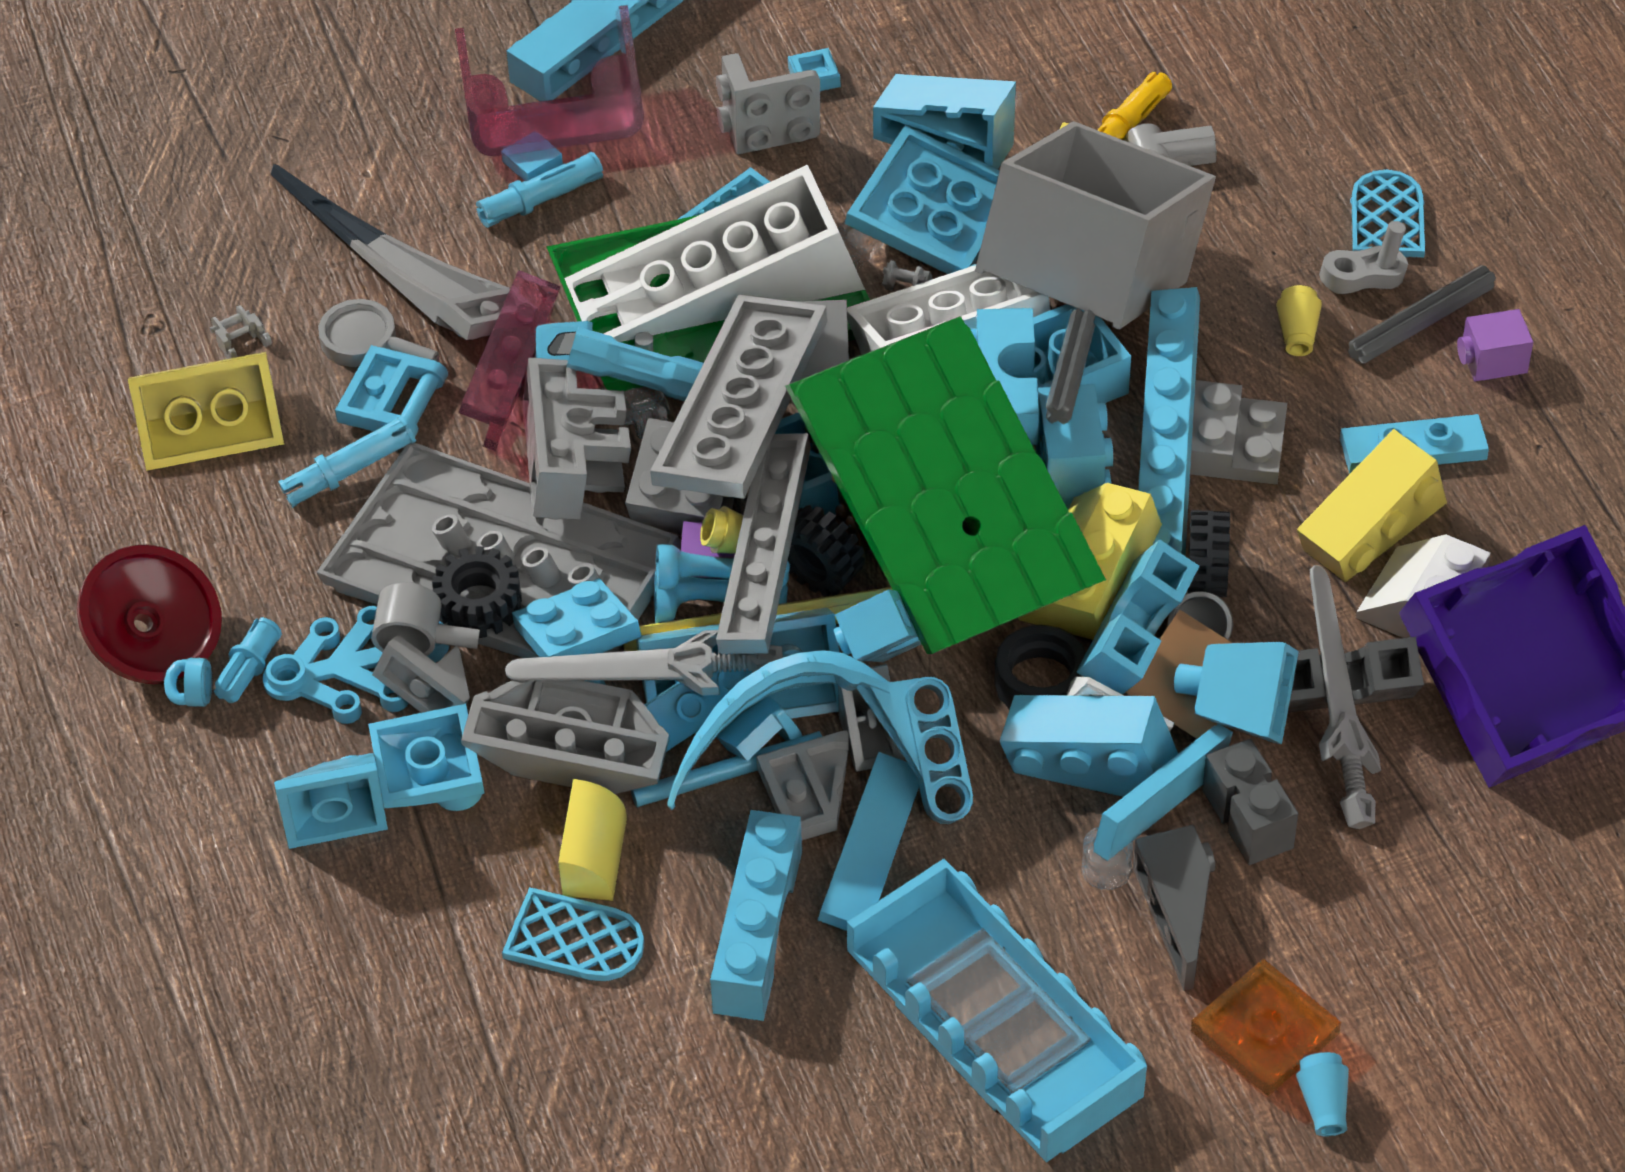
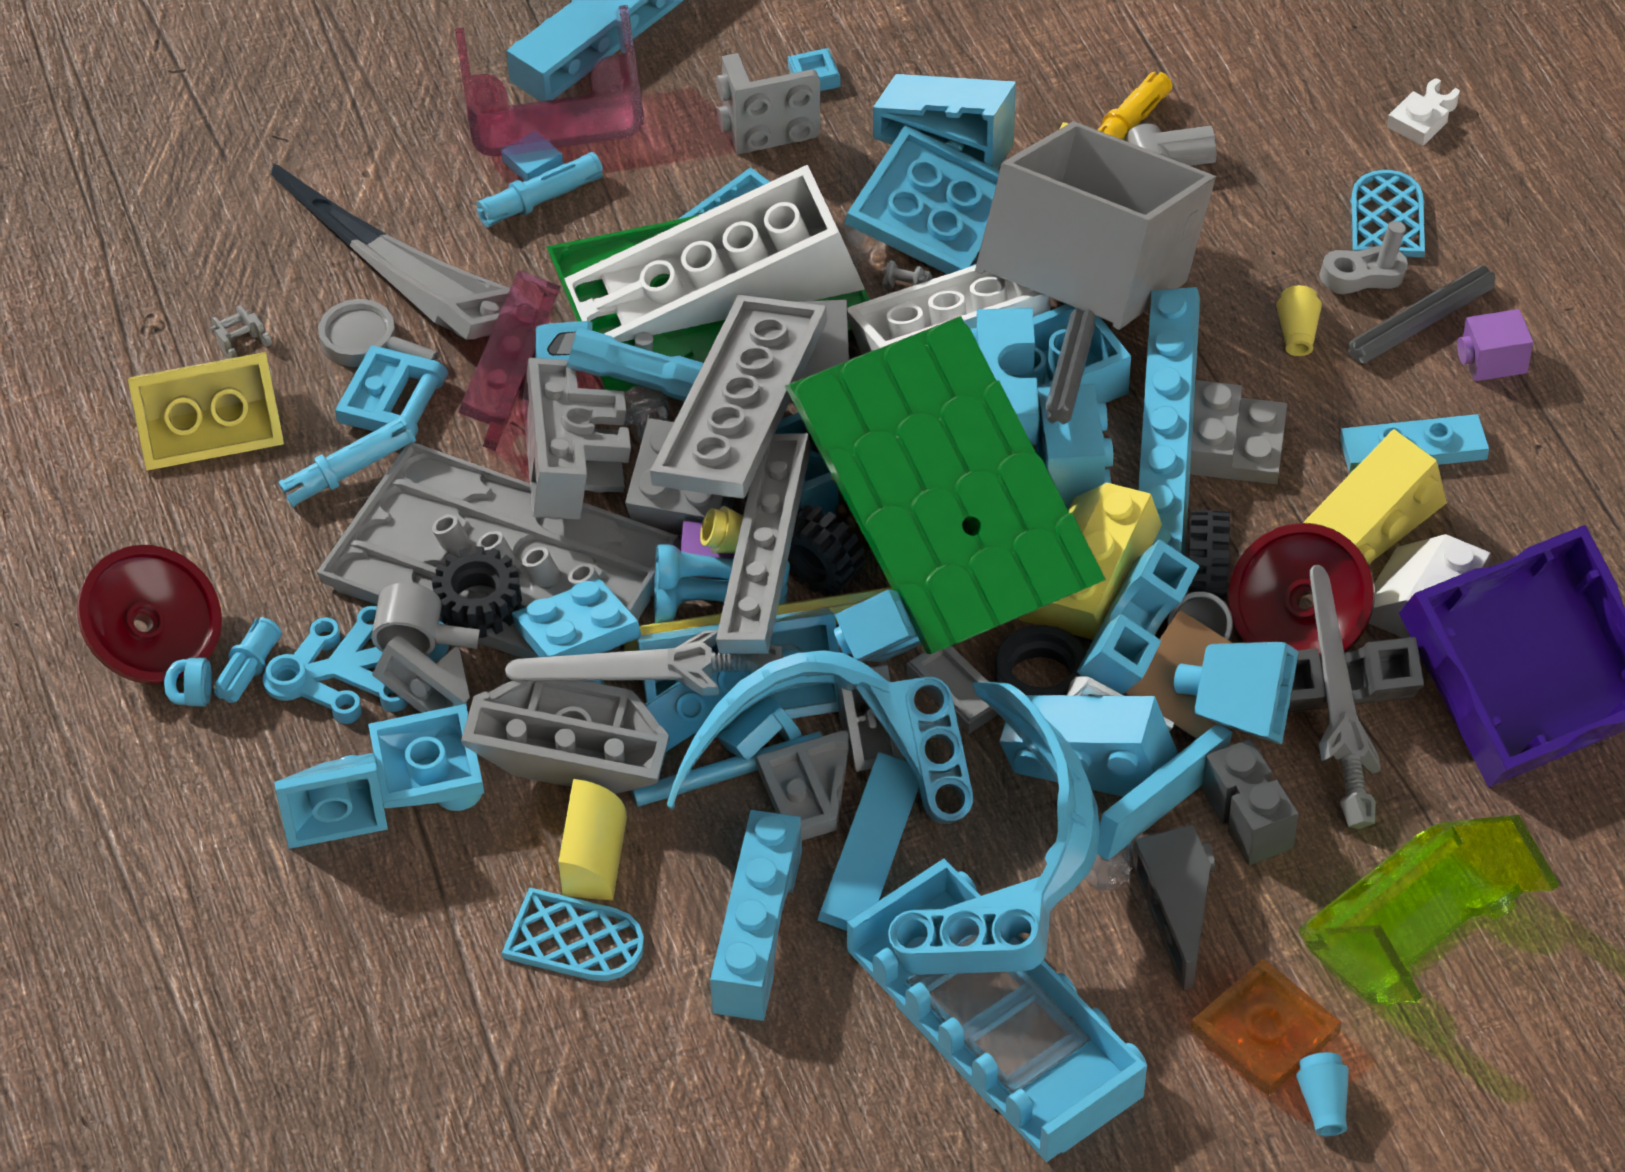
none -> medium azure piece [888,682,1100,975]
none -> light grey tile [907,646,999,734]
none -> dark red dish [1228,523,1375,655]
none -> clear neon green windscreen [1298,815,1560,1006]
none -> white plate [1387,78,1460,146]

